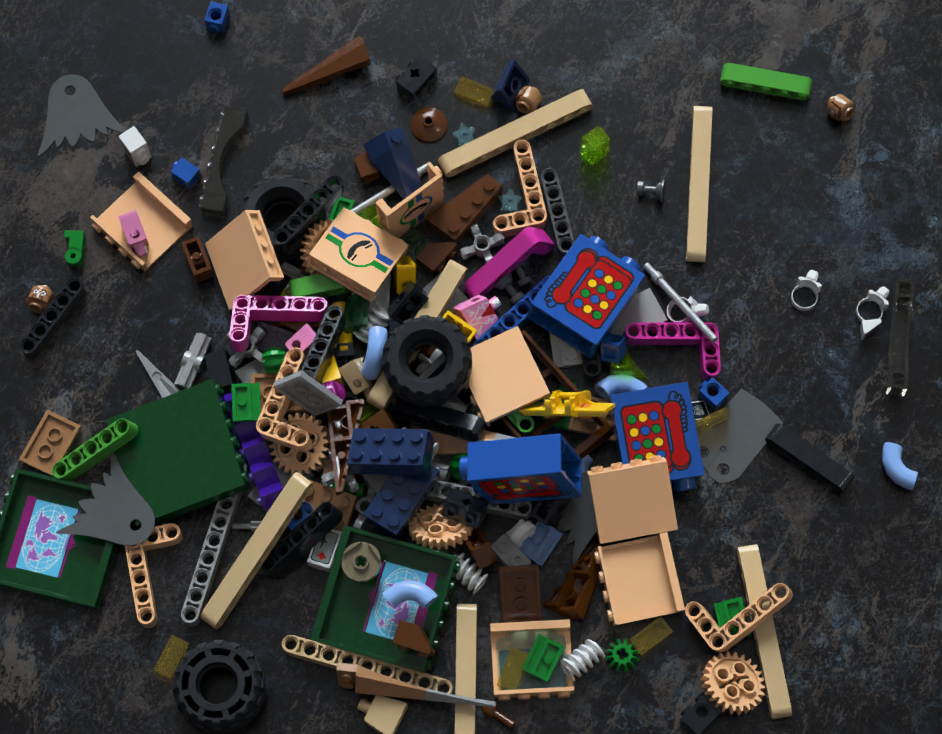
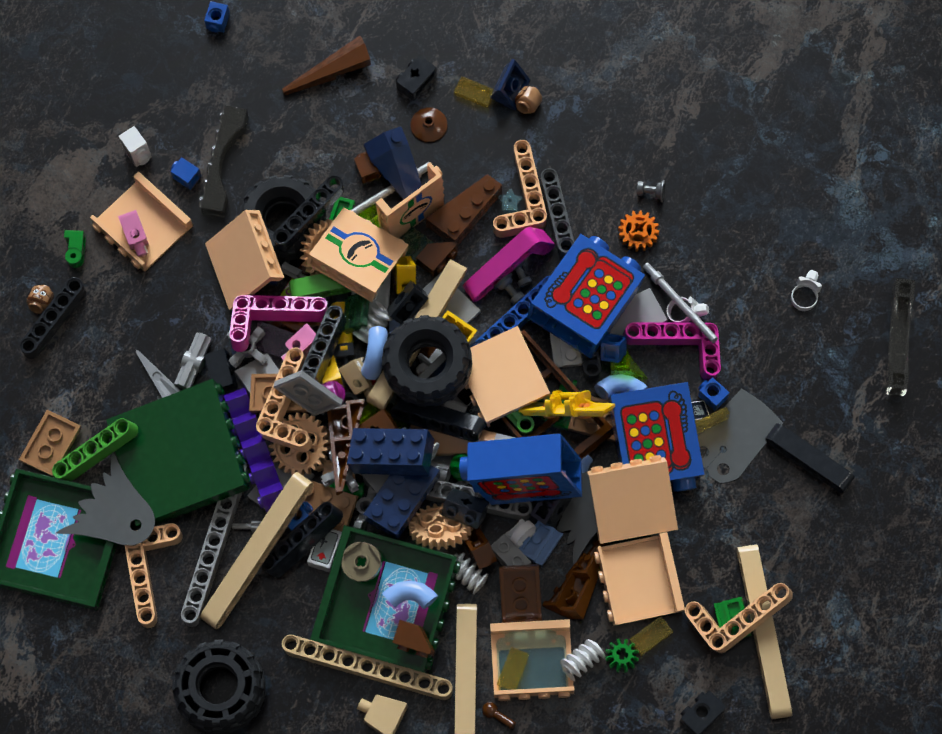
dark grey piece [38,74,127,156] -> none
clear yellow tile [154,635,190,680] -> none
reddish brown brick [181,236,214,283] -> none
green plate [231,382,261,423] -> none
green piece [262,347,286,374] -> none
medium nougat plate [336,663,496,707] -> none
tan beam [437,89,593,177] -> none
clear light blue plate [452,123,476,146] -> none
bright pink torso [453,295,501,340] -> none
light grey pin [460,223,505,264] -> none
green plate [521,633,565,683] -> none
clear neon green brick [580,125,610,166] -> none
tan beam [686,106,712,263] -> none
light nougat gear [701,651,766,715] -> none
bright green beam [720,63,813,100] -> none
medium nougat head [827,94,855,122] -> none
white piece [856,287,889,322] -> none
white slope [859,319,881,340] -> none
light blue cylinder [882,442,918,490] -> none
none -> orange gear [618,210,659,251]

